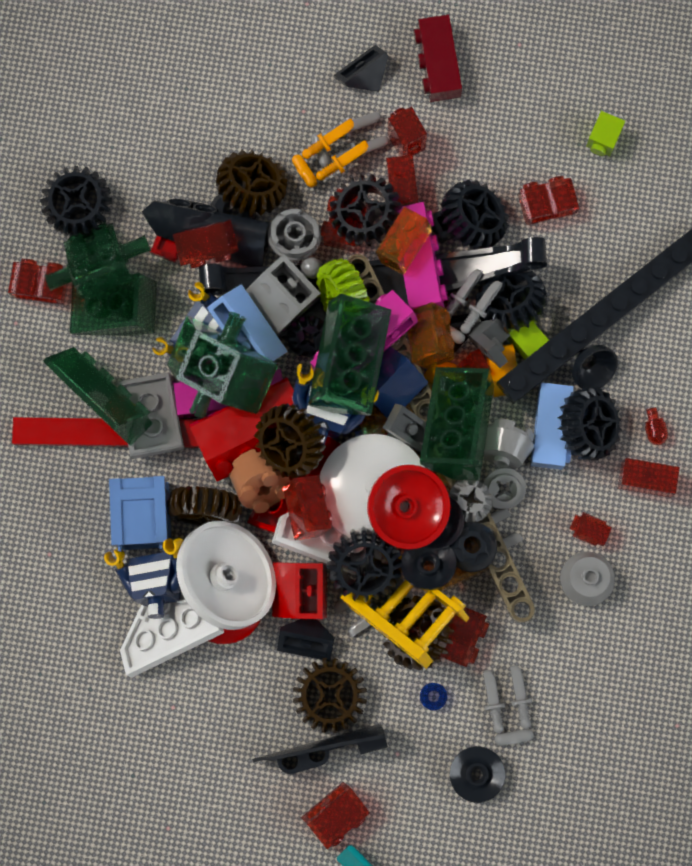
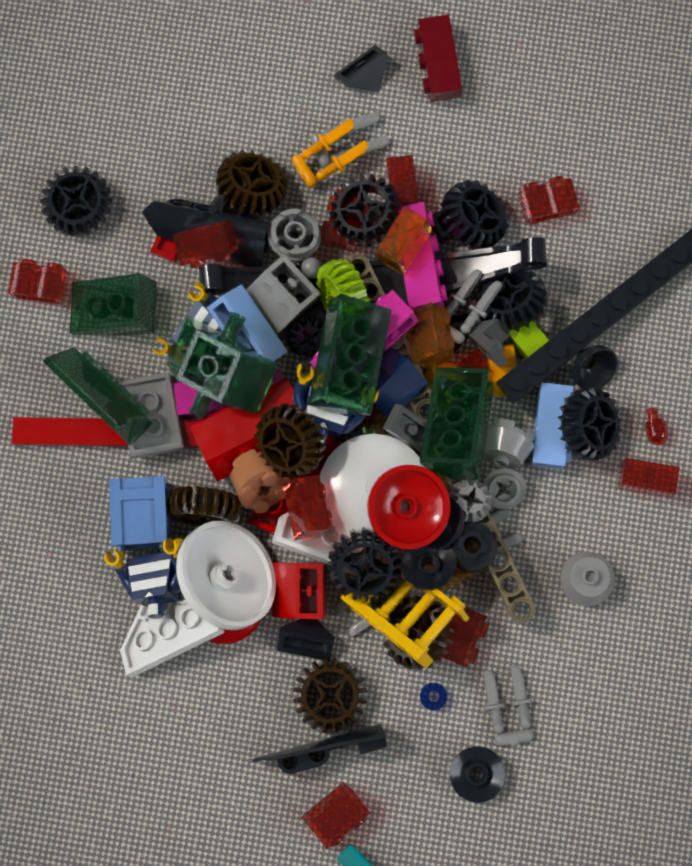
clear green slope [44,223,151,299] -> none
clear red brick [387,106,427,162] -> none
clear red brick [569,511,612,547] -> none
lime brick [586,111,625,157] -> none

